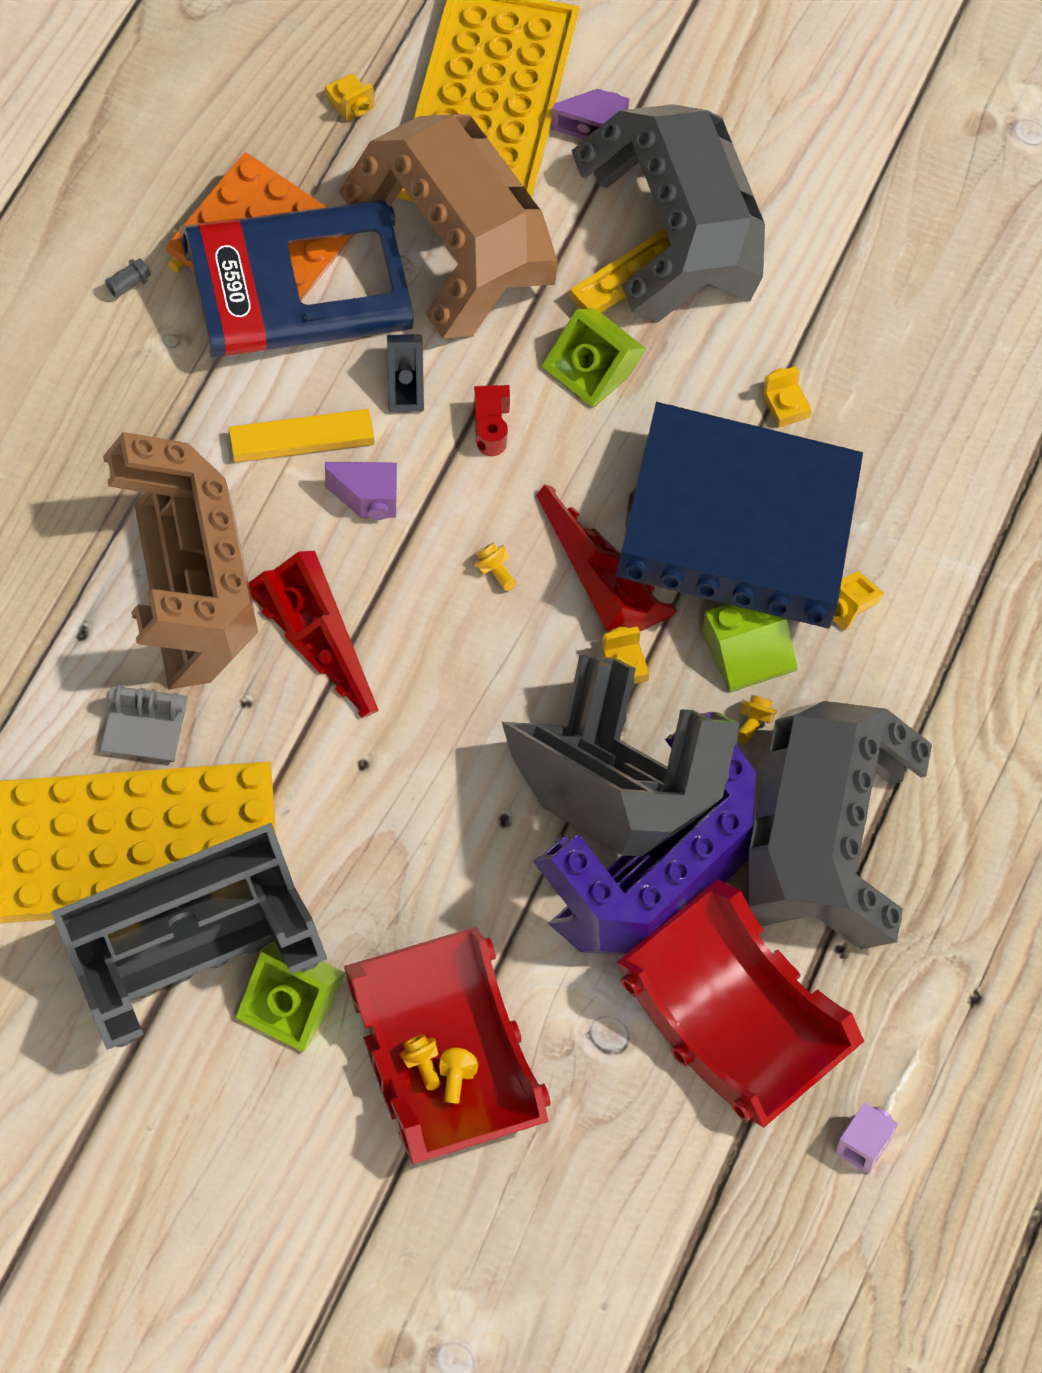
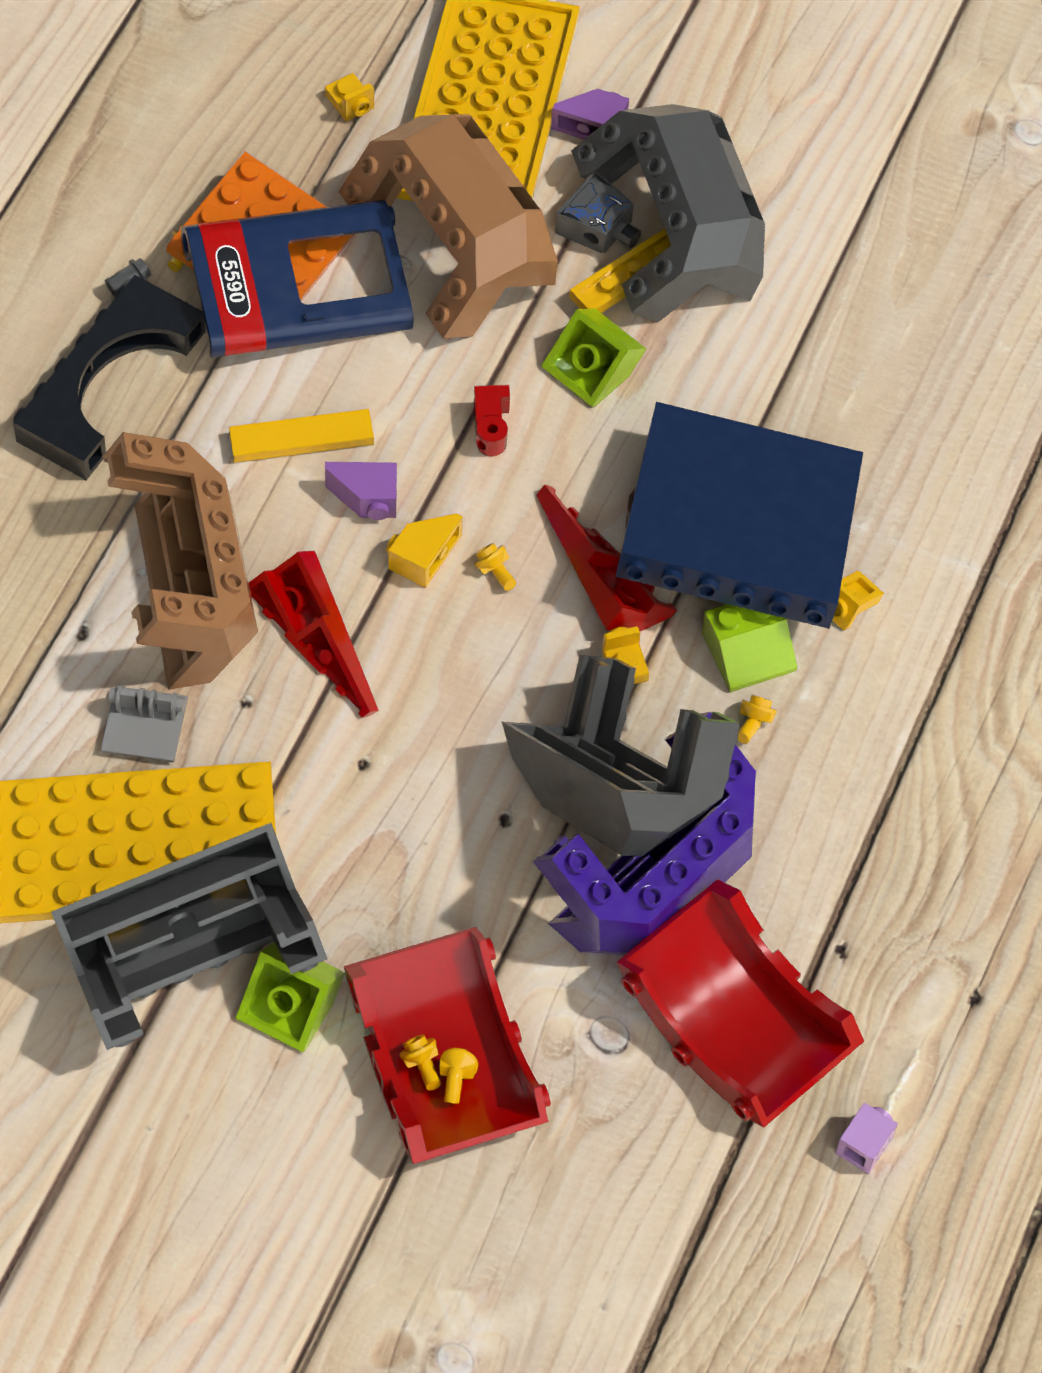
black slope [387,334,424,412] -> none
dark grey wedge [749,701,932,949] -> none
yellow bracket [762,366,812,428] -> none
none -> black arch [13,275,206,481]
none -> yellow slope [386,513,463,588]
none -> dark grey torso [555,171,641,253]

